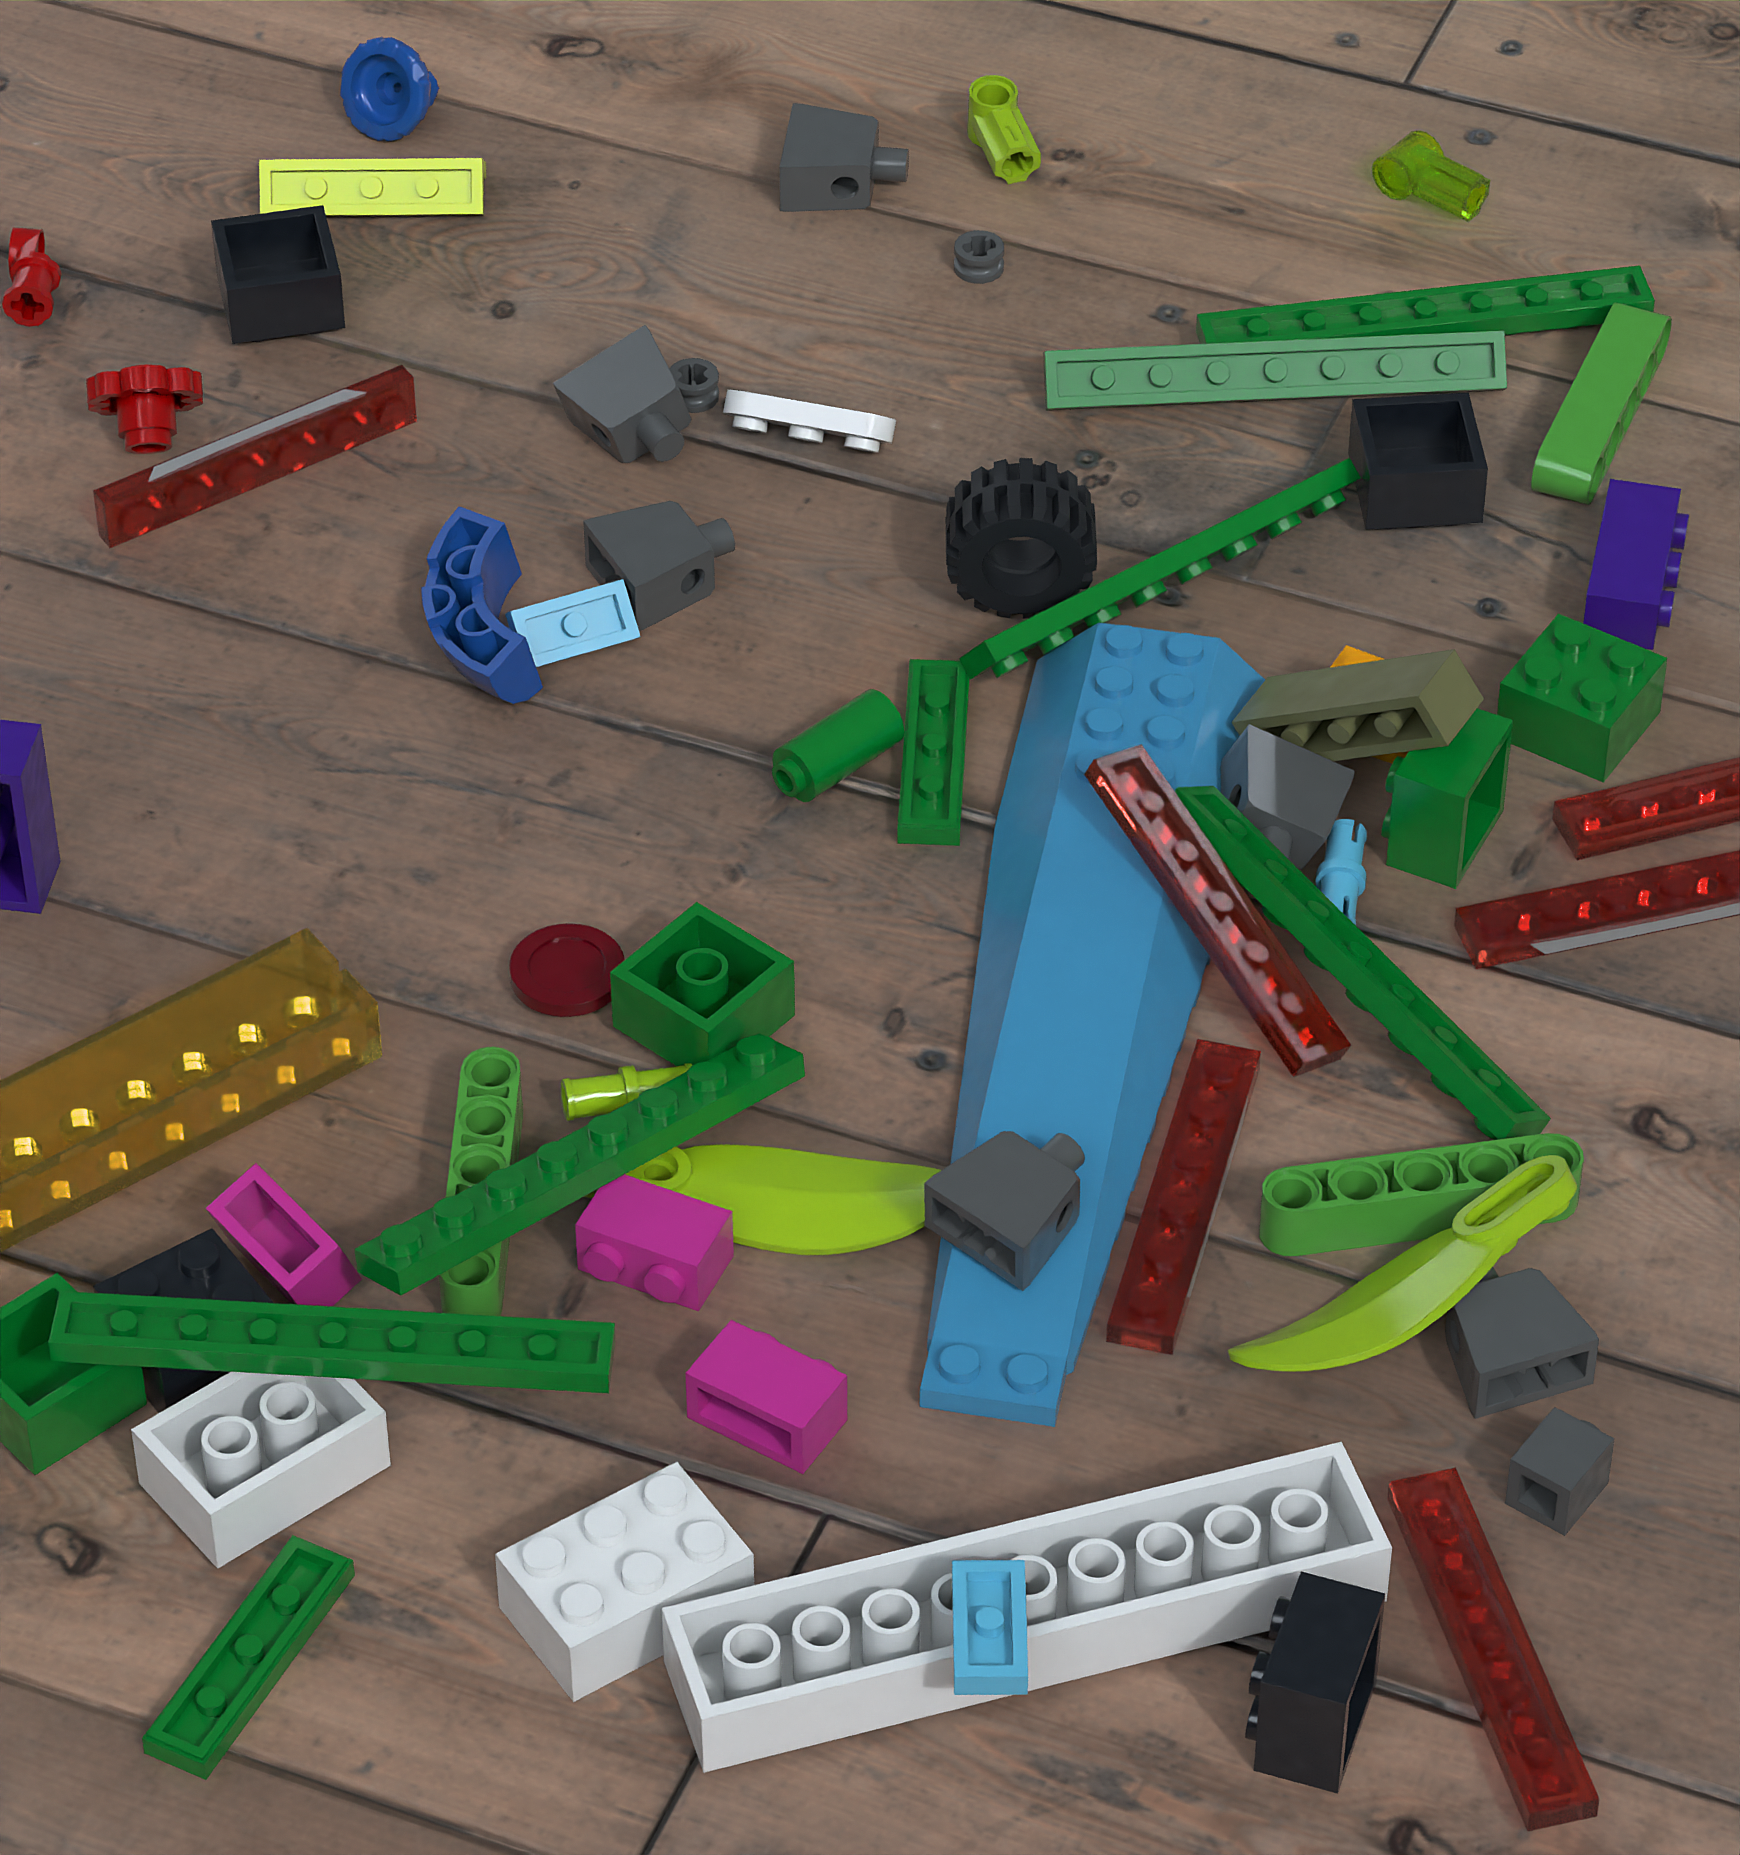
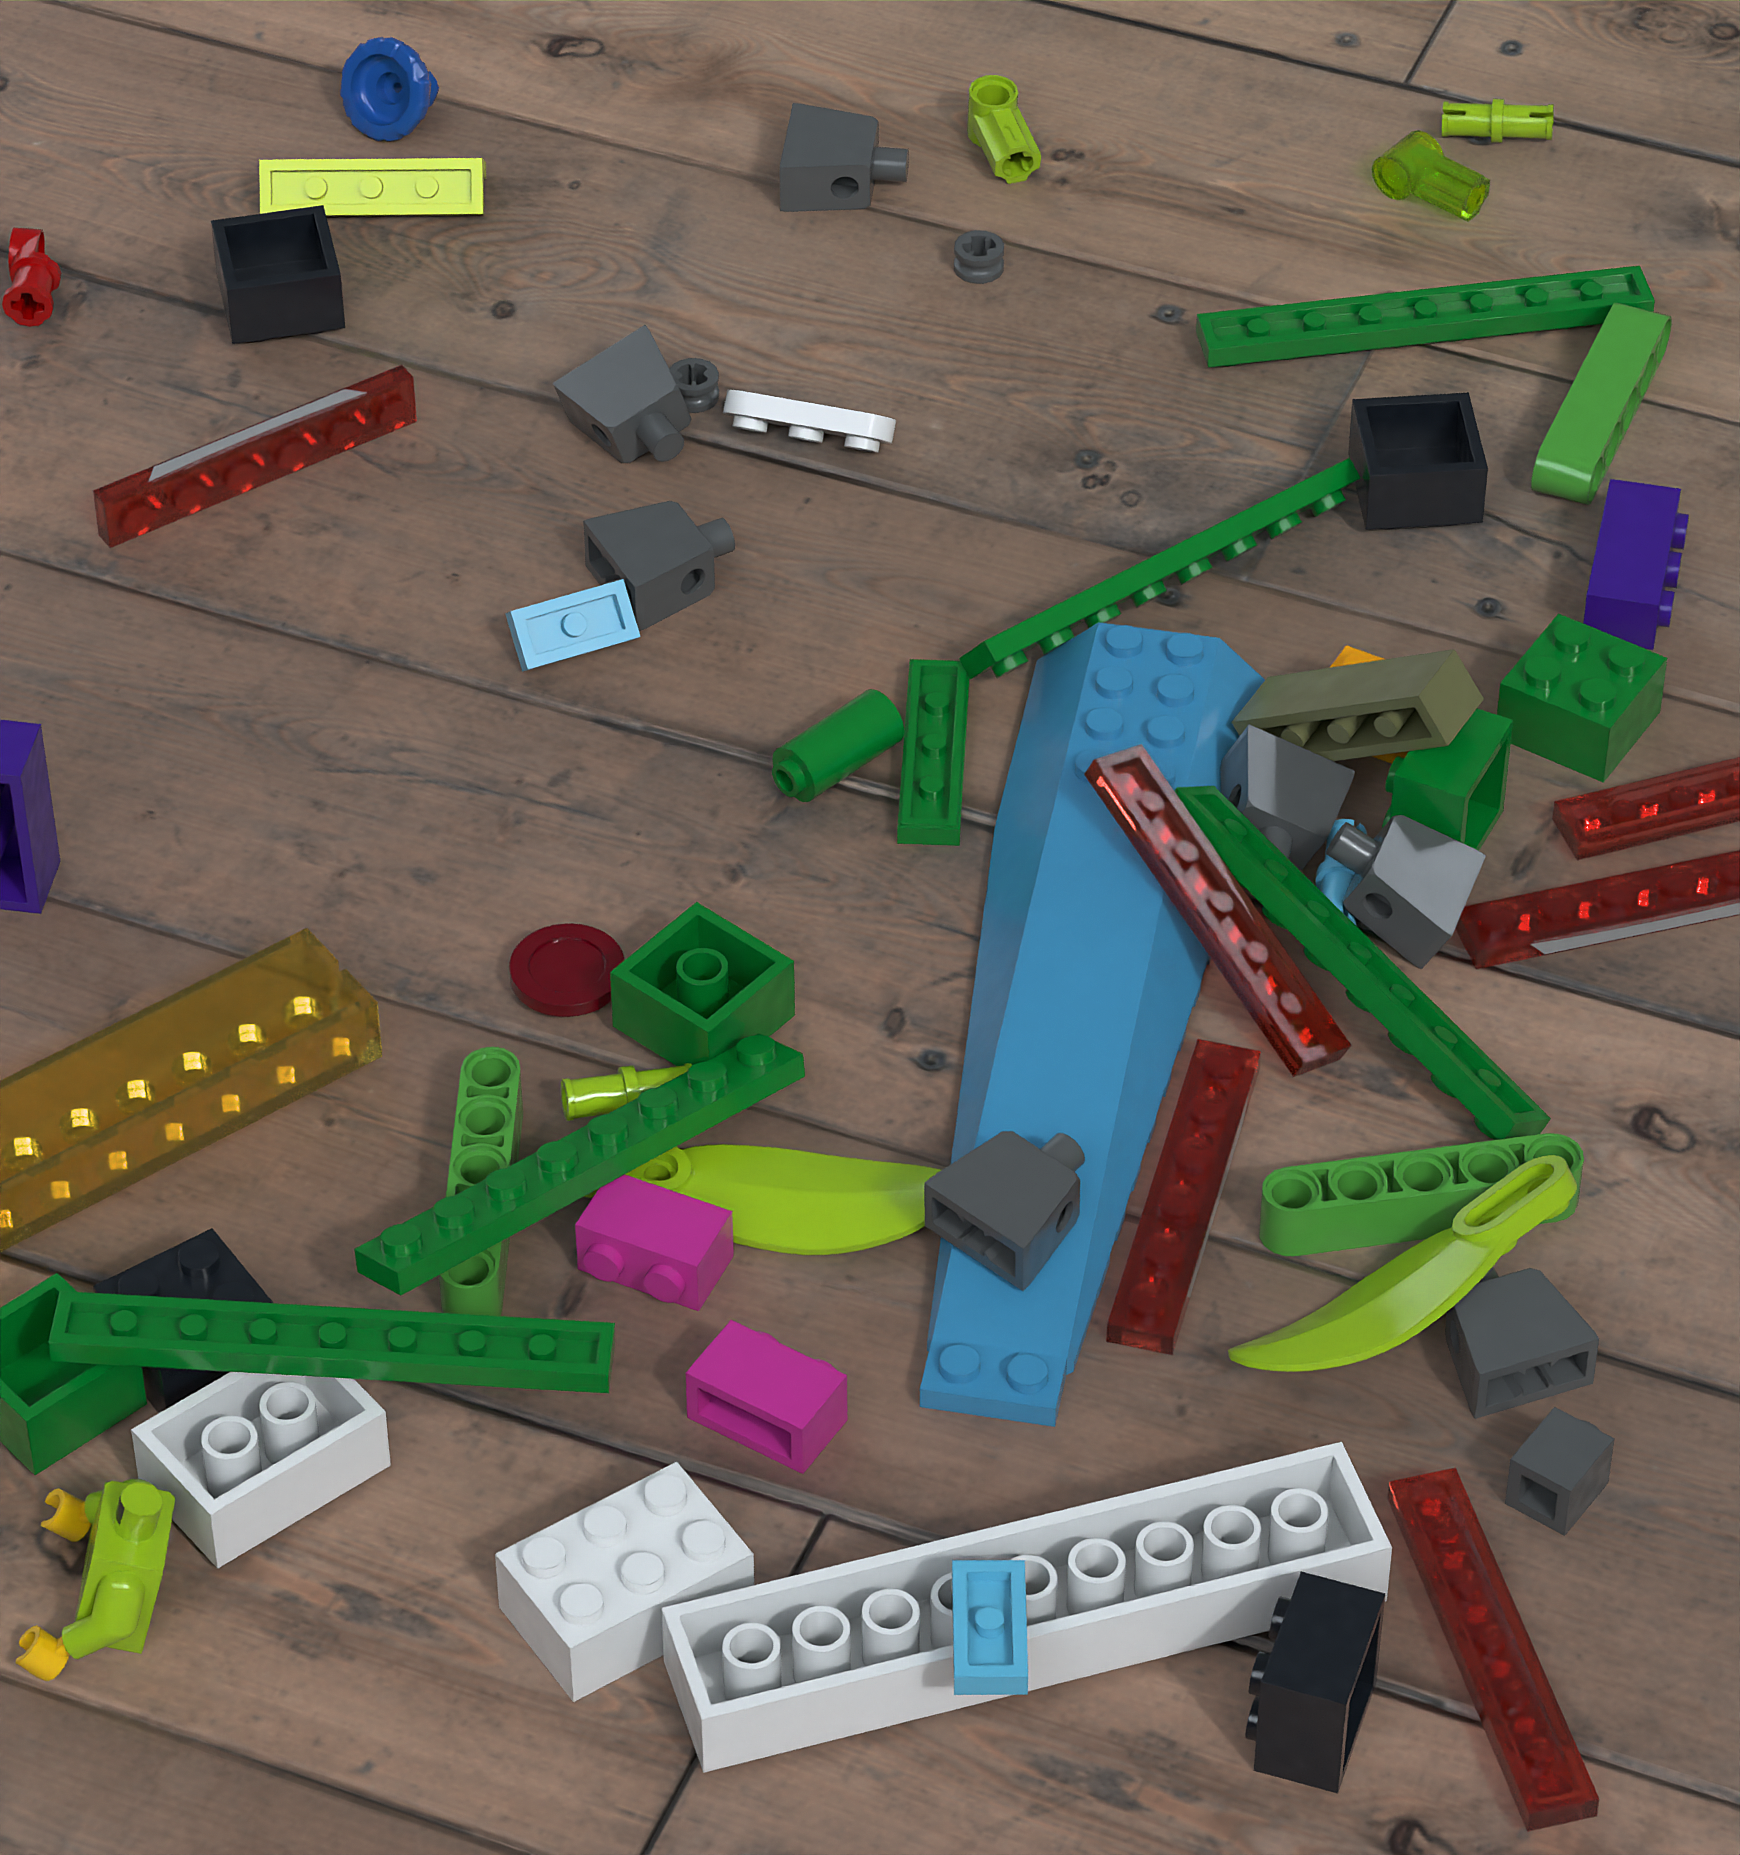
red plant [86,364,203,454] -> none
green tile [142,1535,355,1780] -> none
dark pink brick [206,1163,362,1306] -> none
blue brick [421,506,543,704] -> none
black tyre [945,458,1097,619] -> none
plate [1043,331,1507,411] -> none
none -> lime torso [15,1479,175,1681]
none -> dark grey torso [1326,815,1486,969]
none -> lime pin [1442,98,1554,143]

